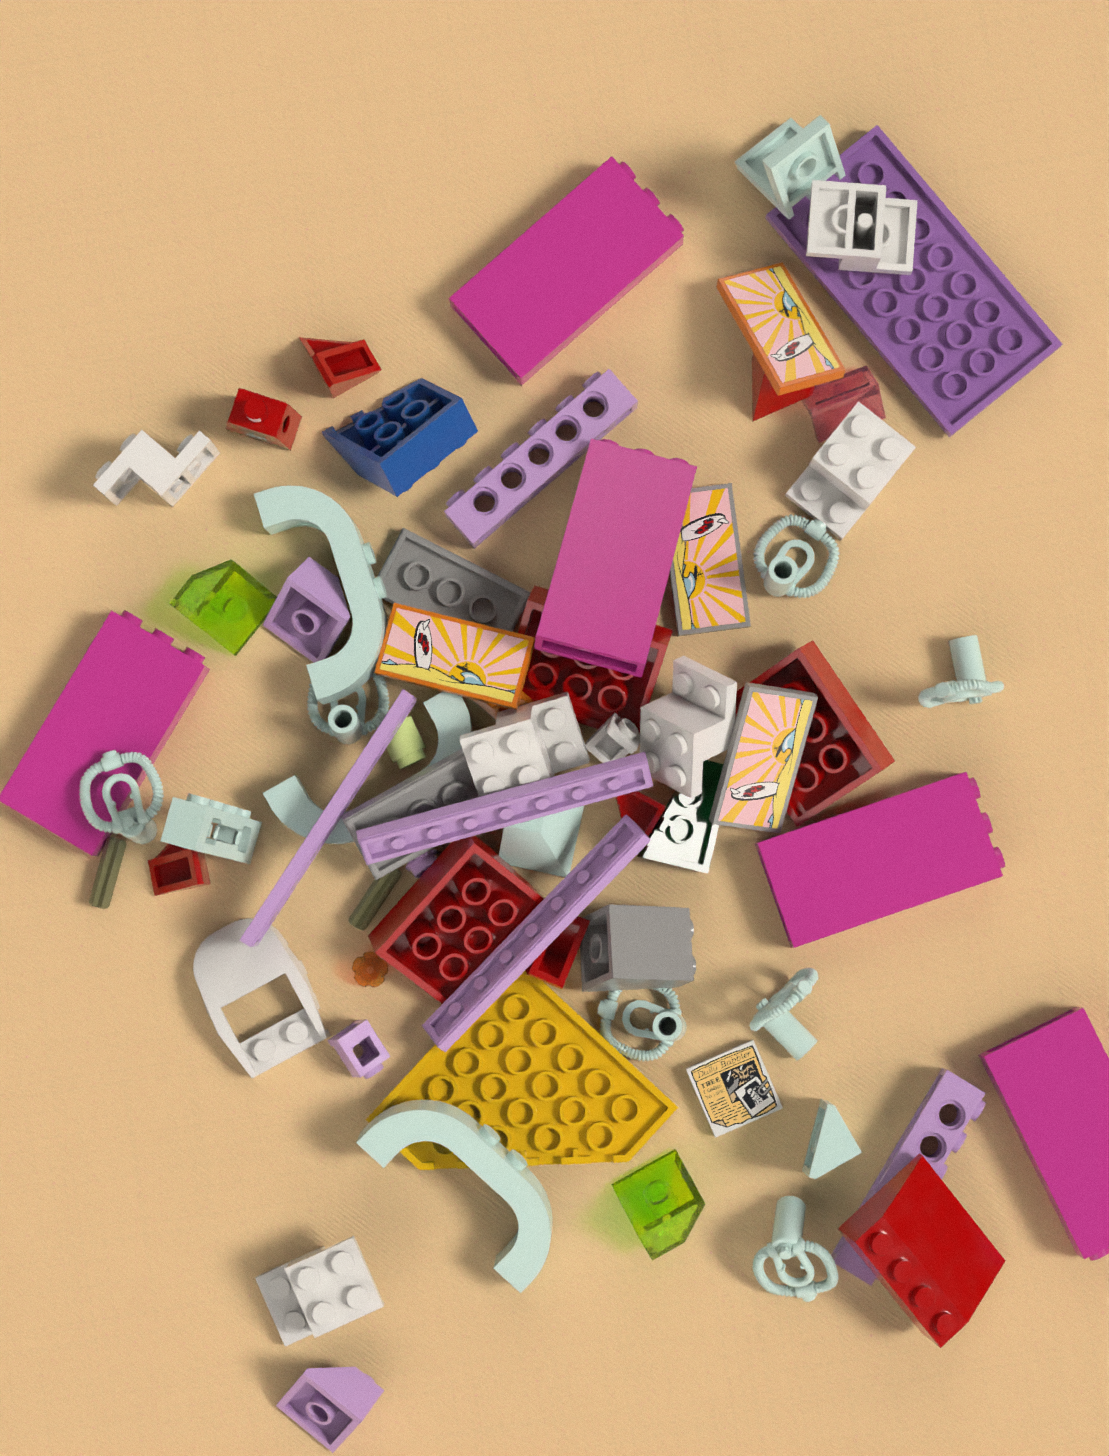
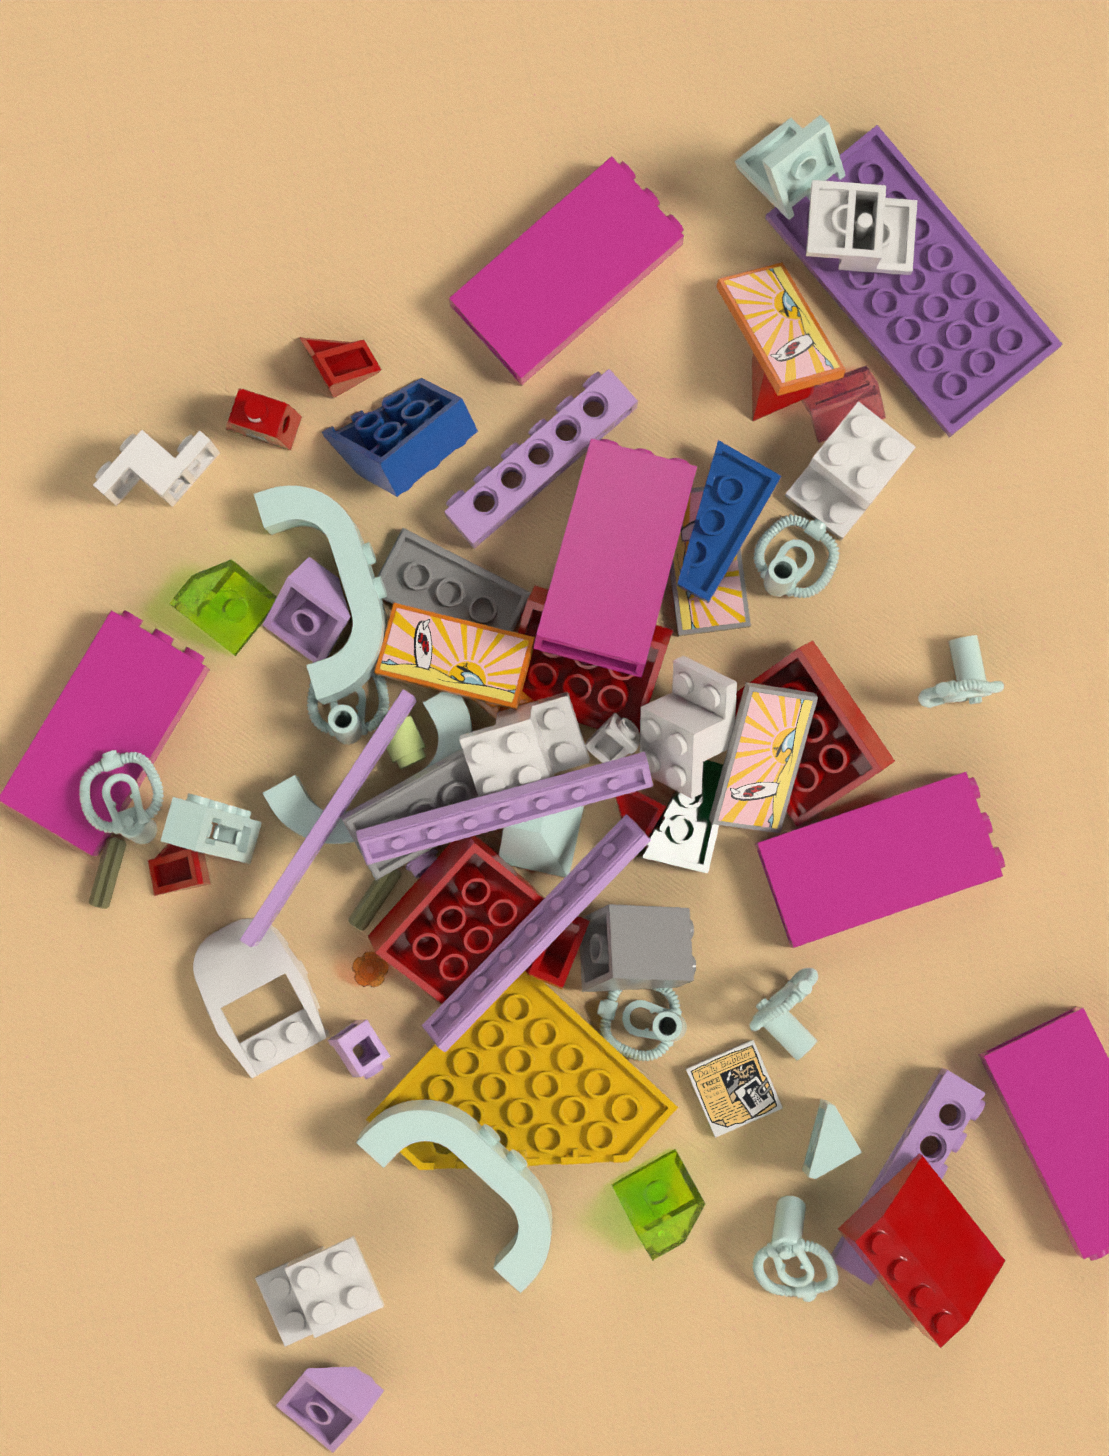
none -> blue wing [677,440,781,603]

